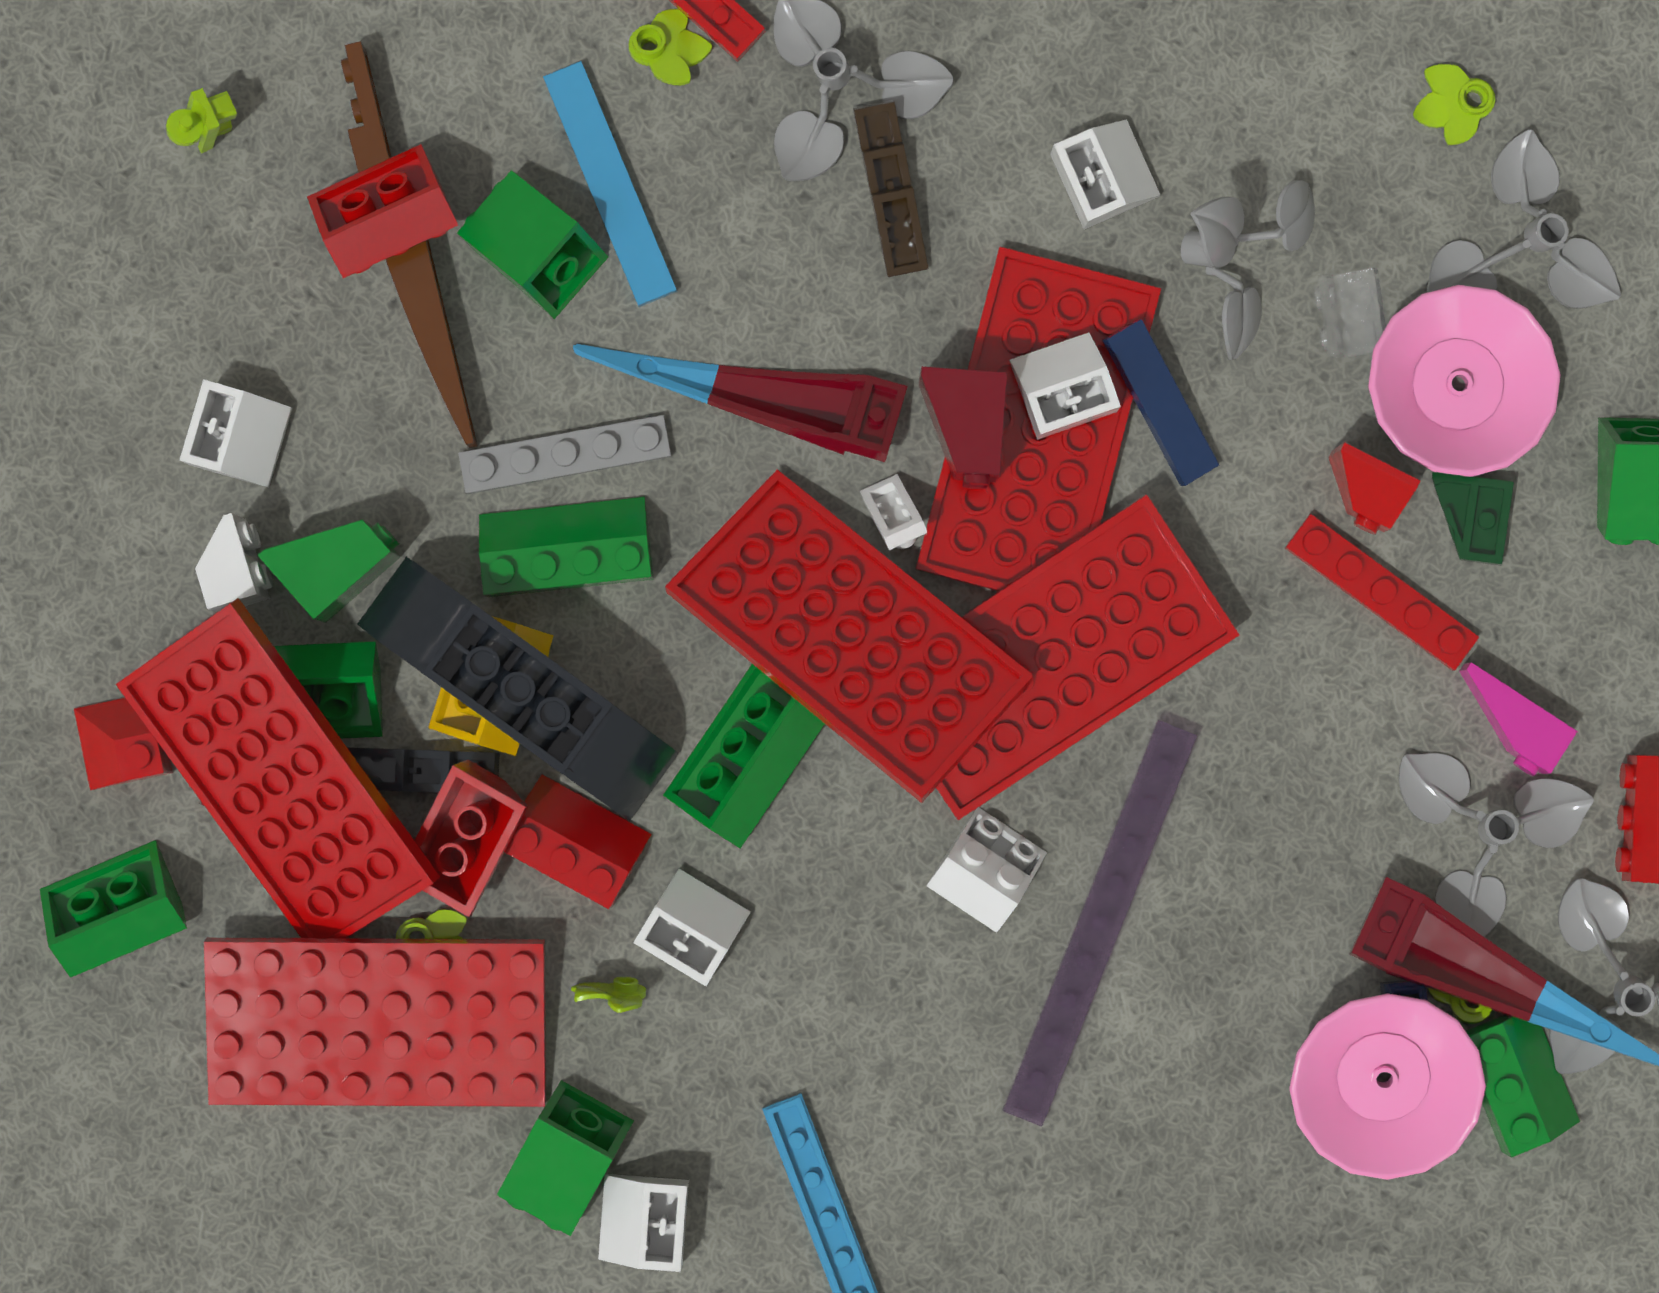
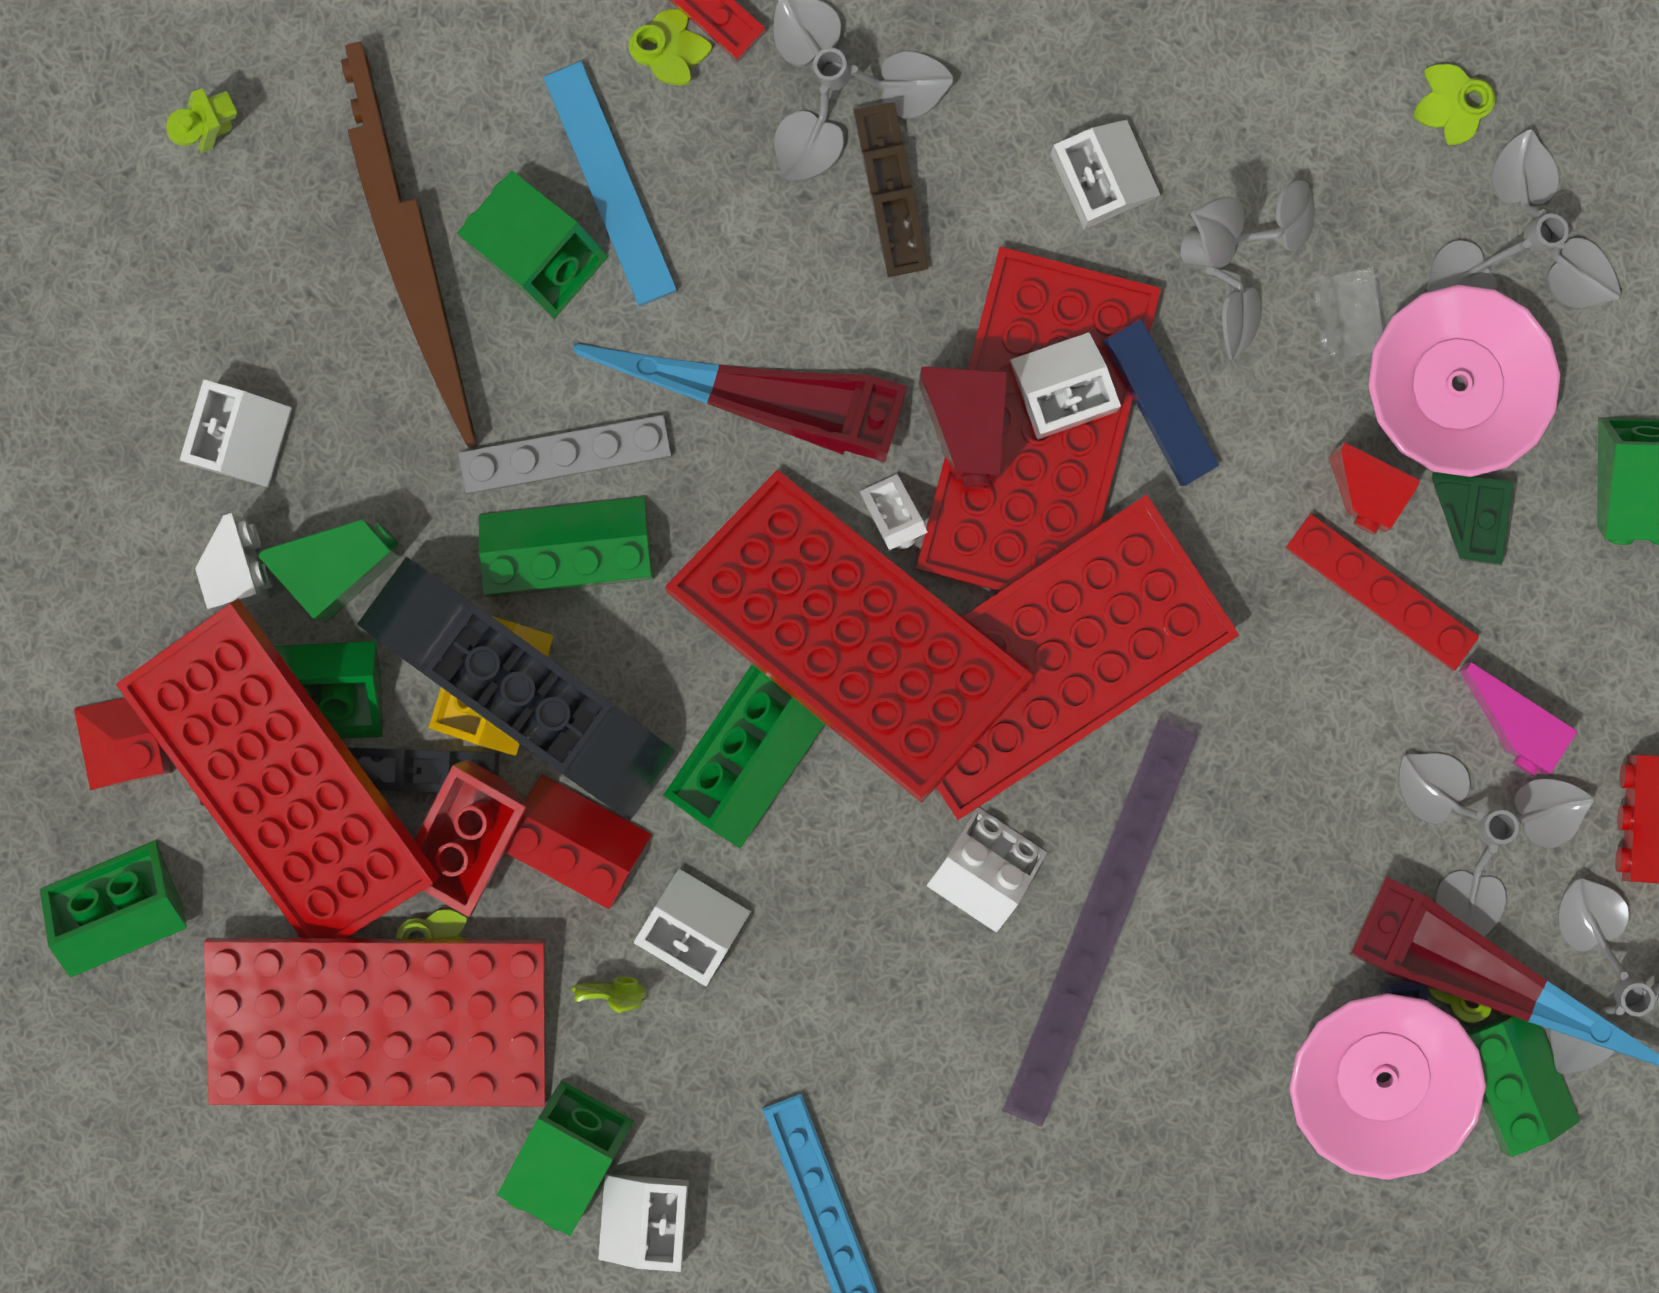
red slope [307,144,458,278] -> none

